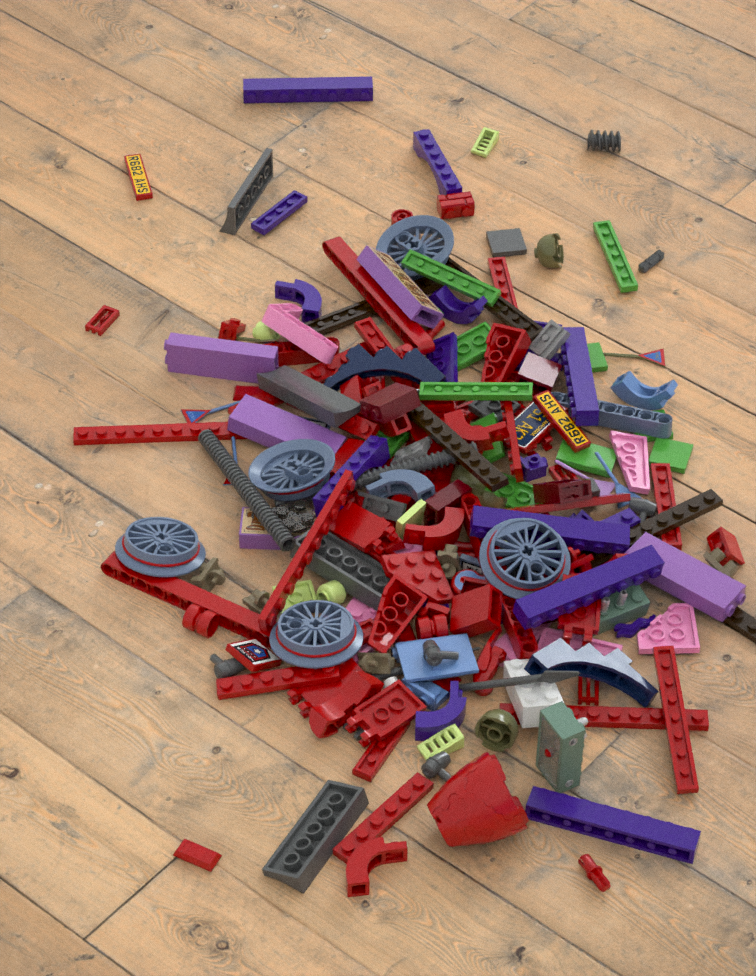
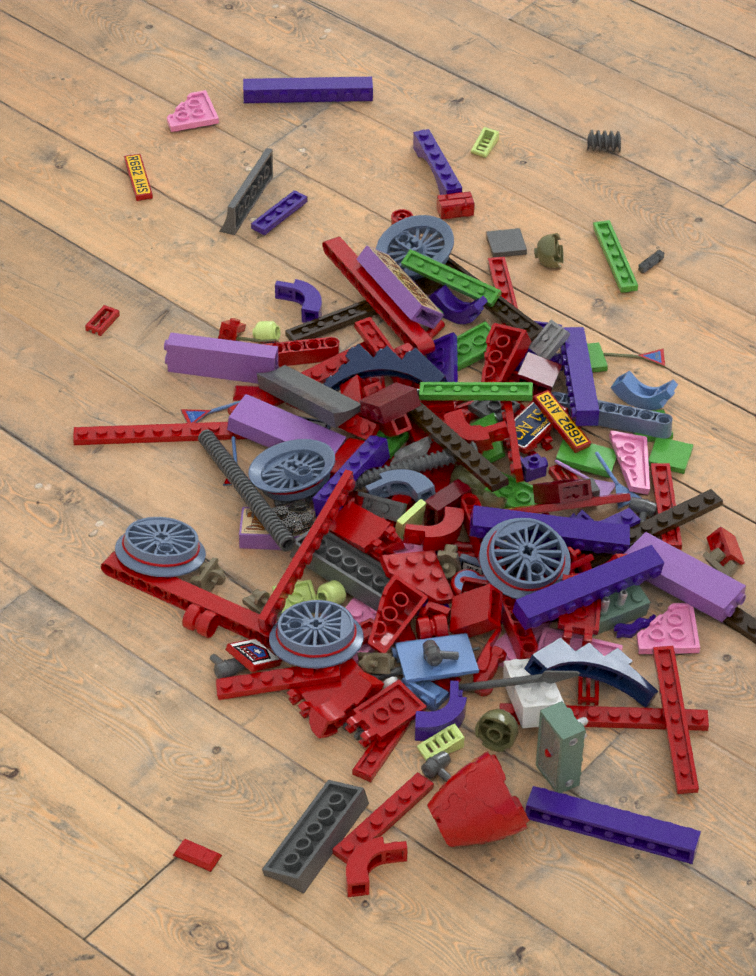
bright pink beam [262,303,338,364] -> none
red axle [578,854,611,892] -> none
none -> bright pink plate [167,90,219,132]

